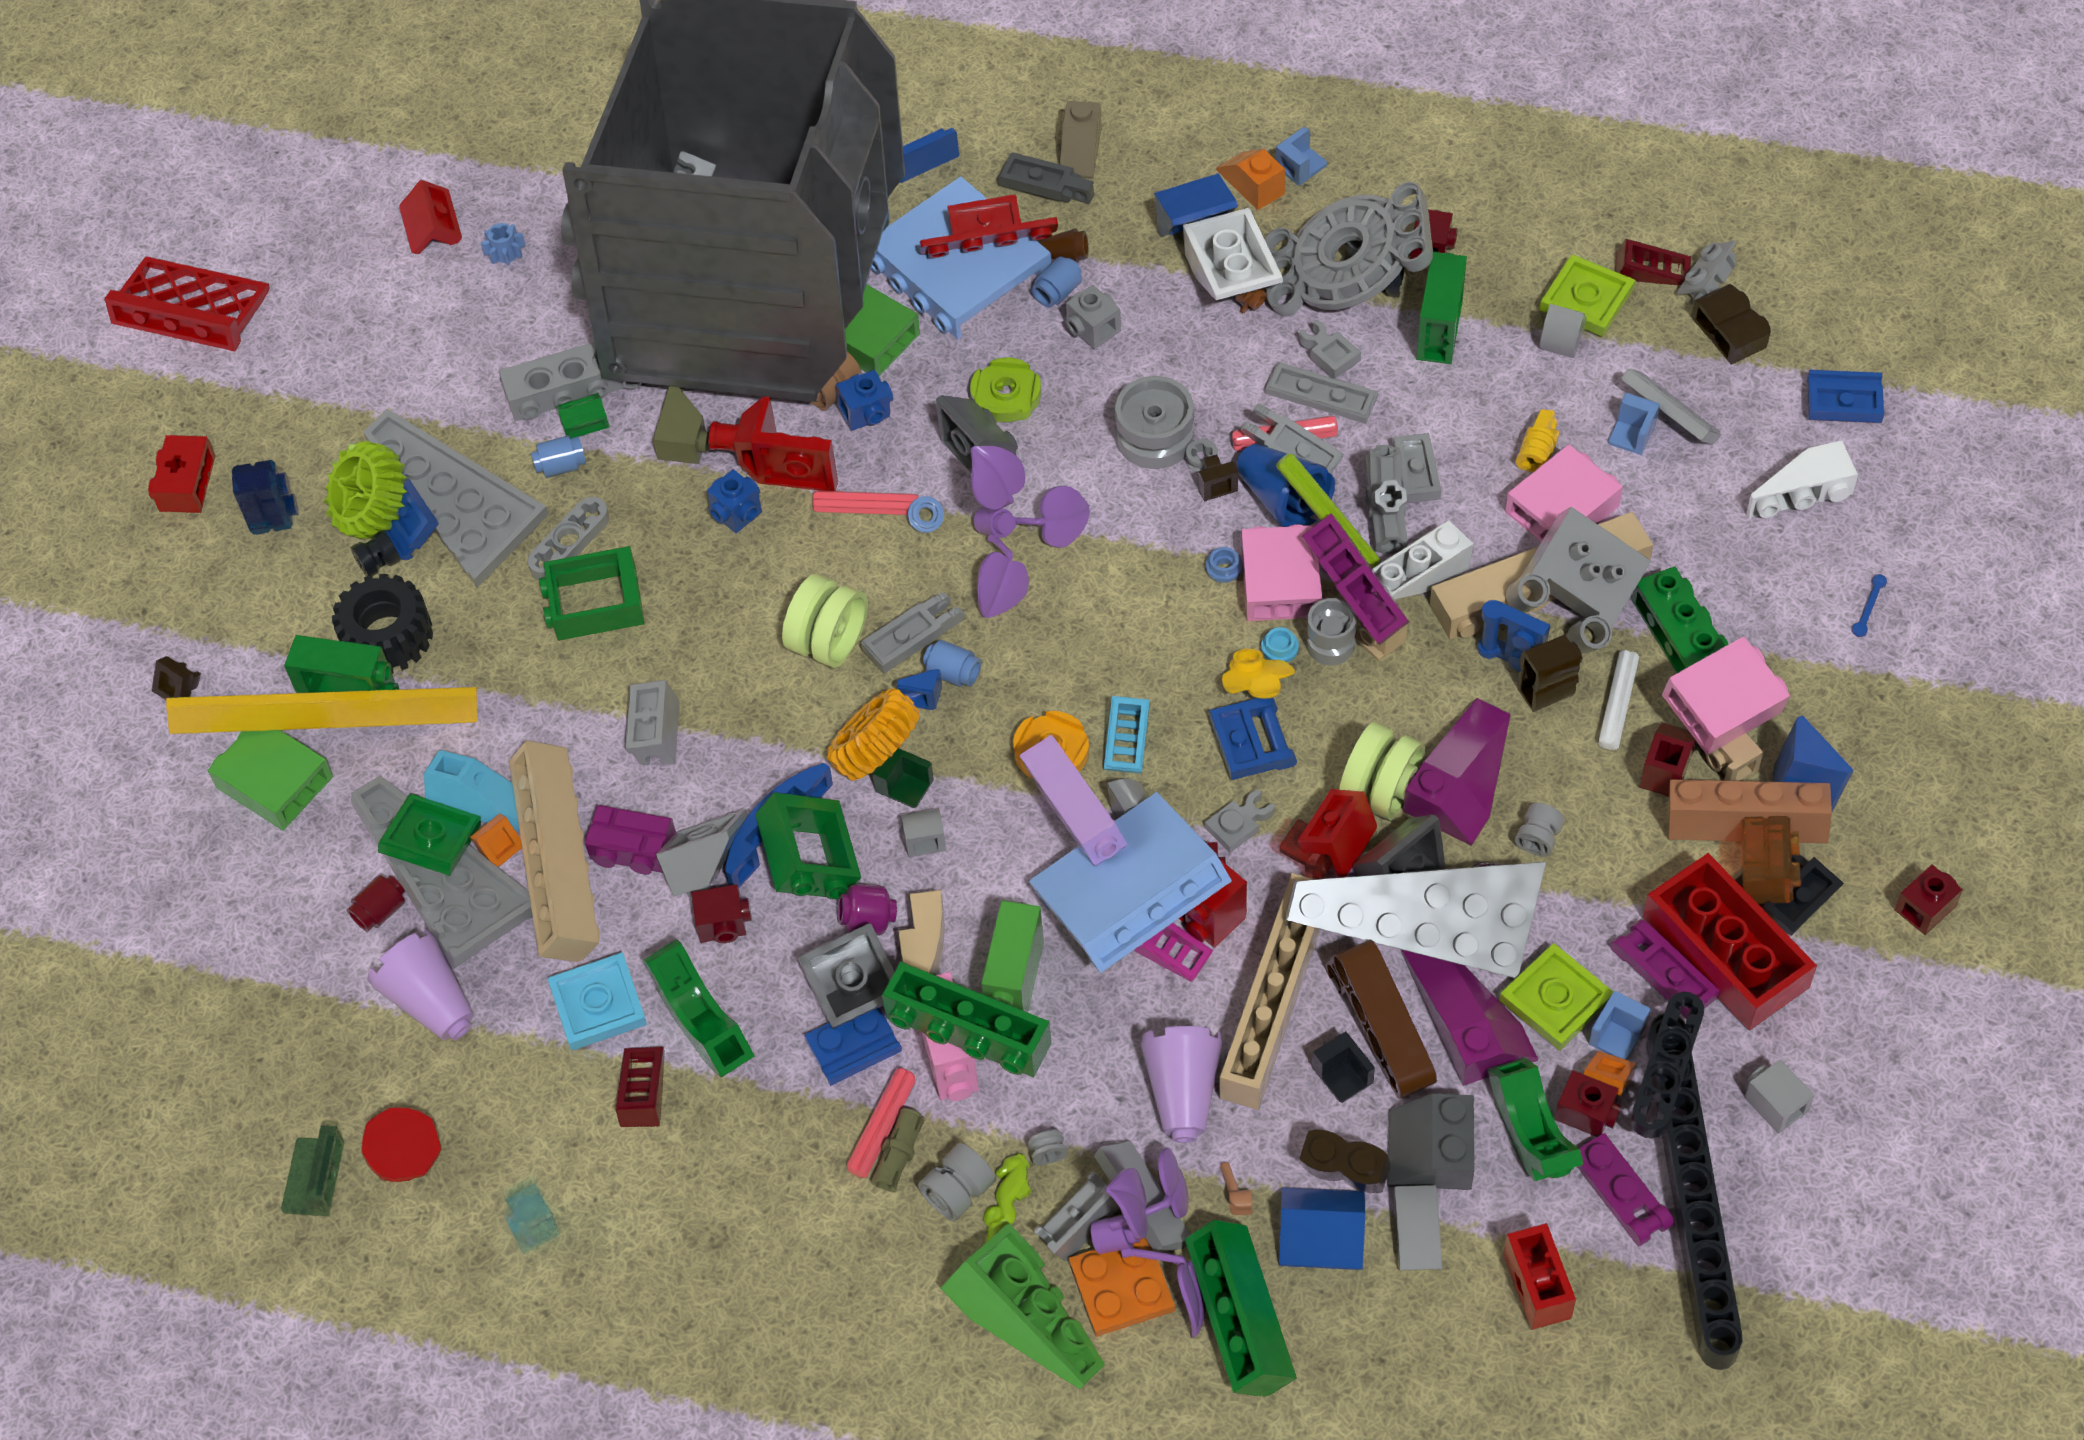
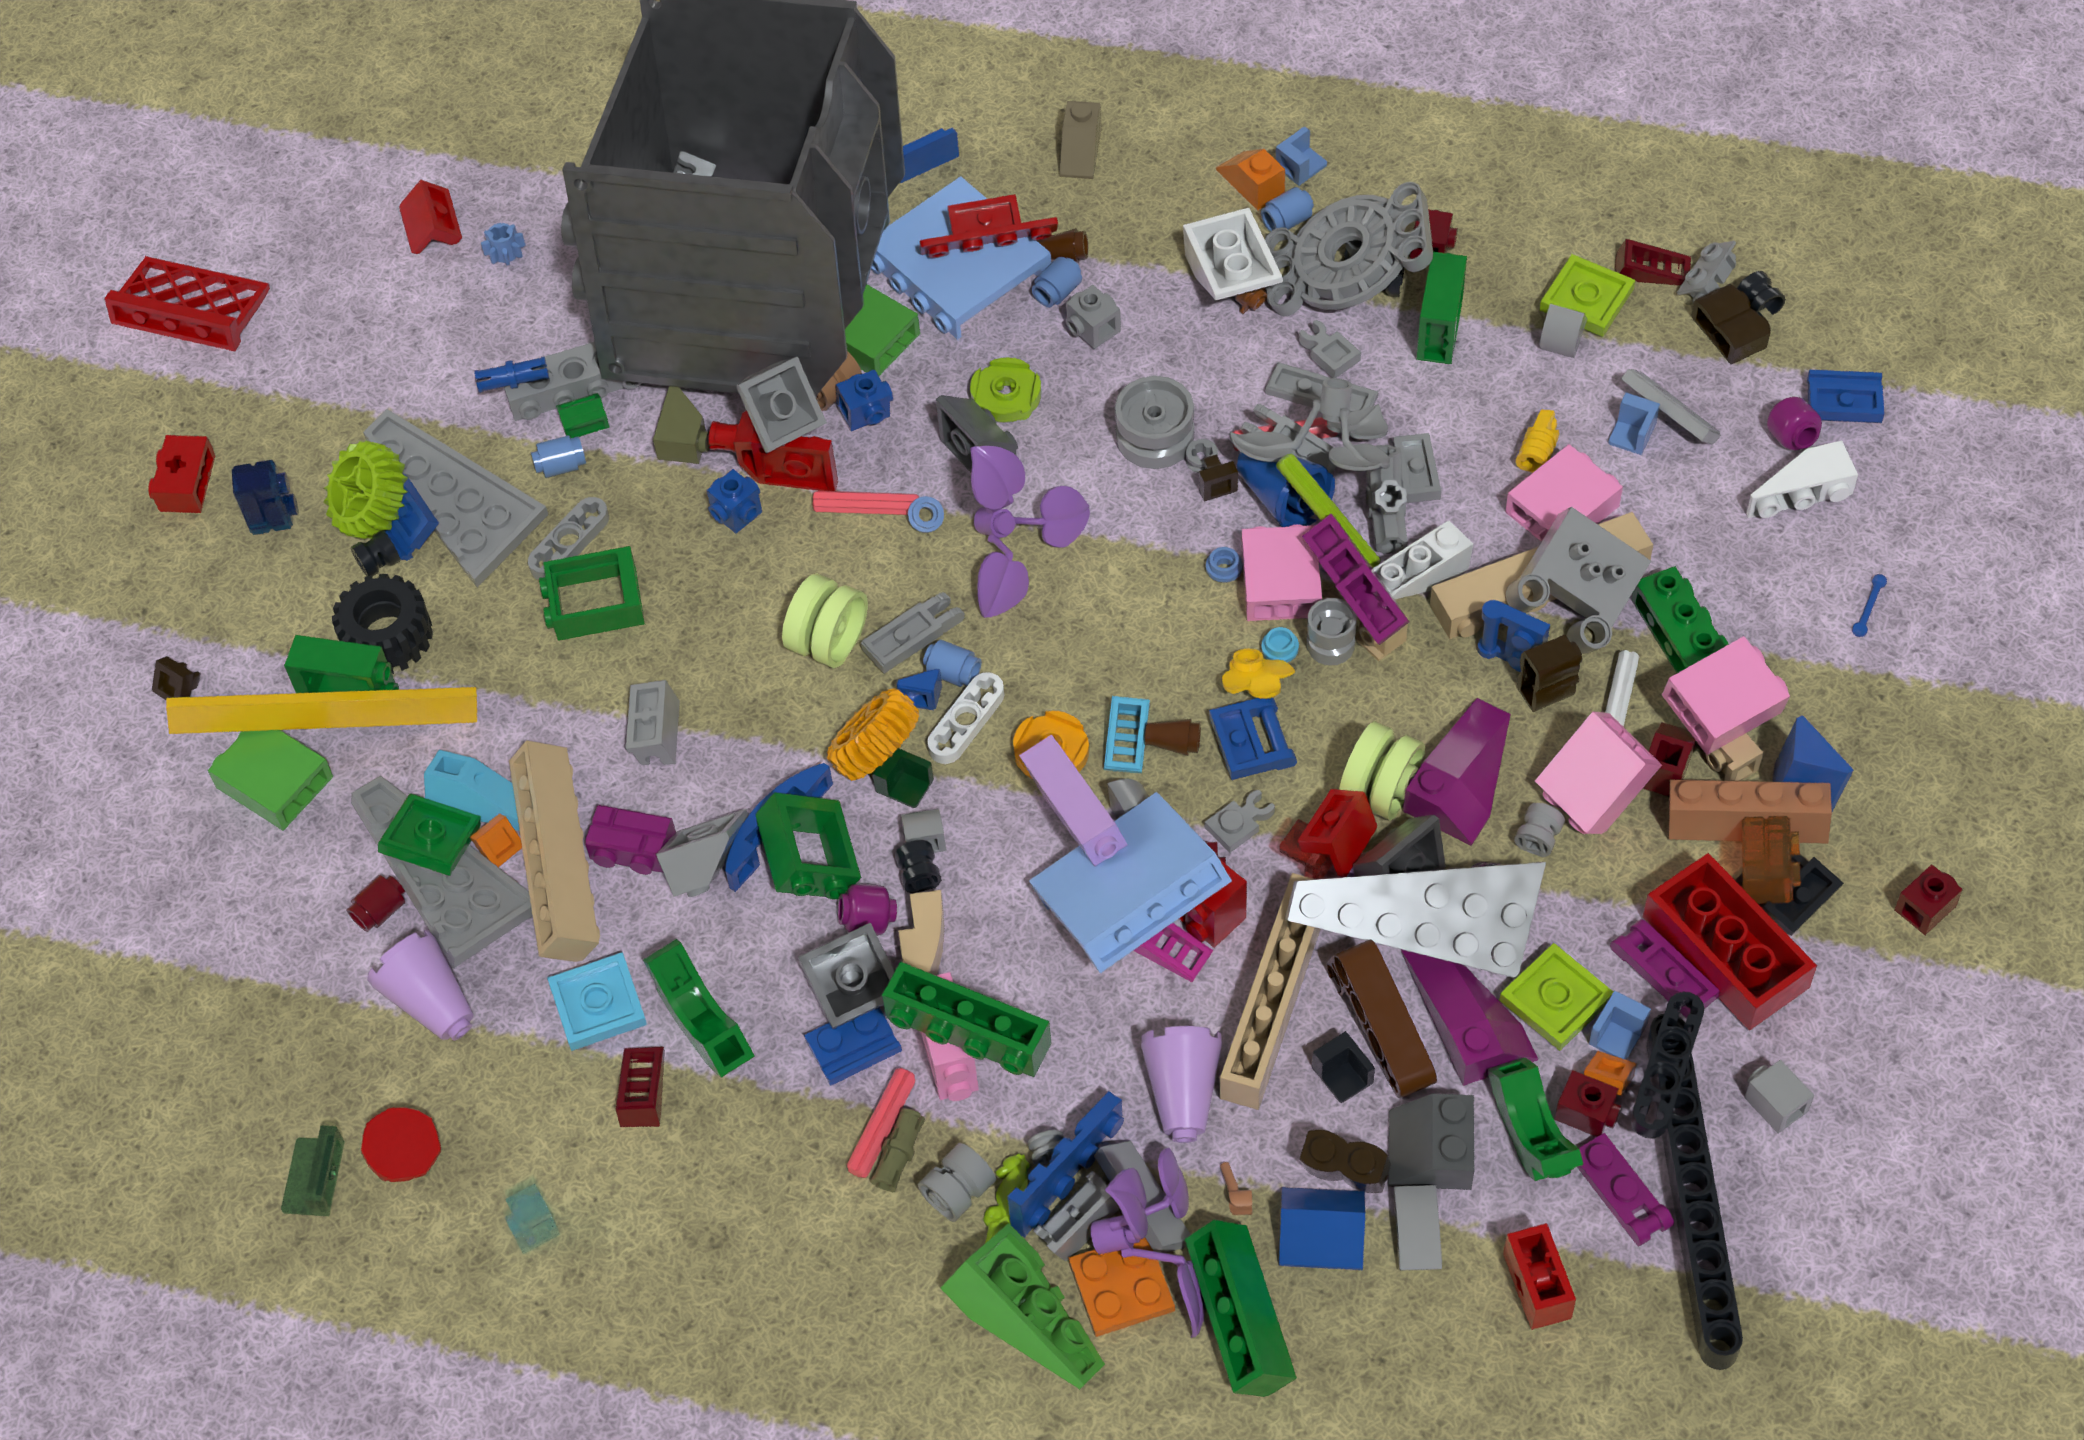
dark red brick [691,884,752,943] -> none
bright green brick [981,900,1044,1012] -> none
dark grey hinge [998,152,1095,204] -> none
blue slope [1154,173,1238,238] -> none
none -> blue pin [474,356,549,393]
none -> light grey slope [736,356,827,453]
none -> black wheel [895,840,942,894]
none -> white beam [928,673,1004,764]
none -> blue wing [1007,1091,1124,1238]
none -> reddish brown cone [1145,719,1201,756]
none -> light grey plant [1230,378,1390,471]
none -> medium blue brick [1261,187,1314,232]
none -> bright pink brick [1535,711,1662,834]
none -> black wheel [1737,271,1786,316]
none -> magenta head [1767,396,1822,451]

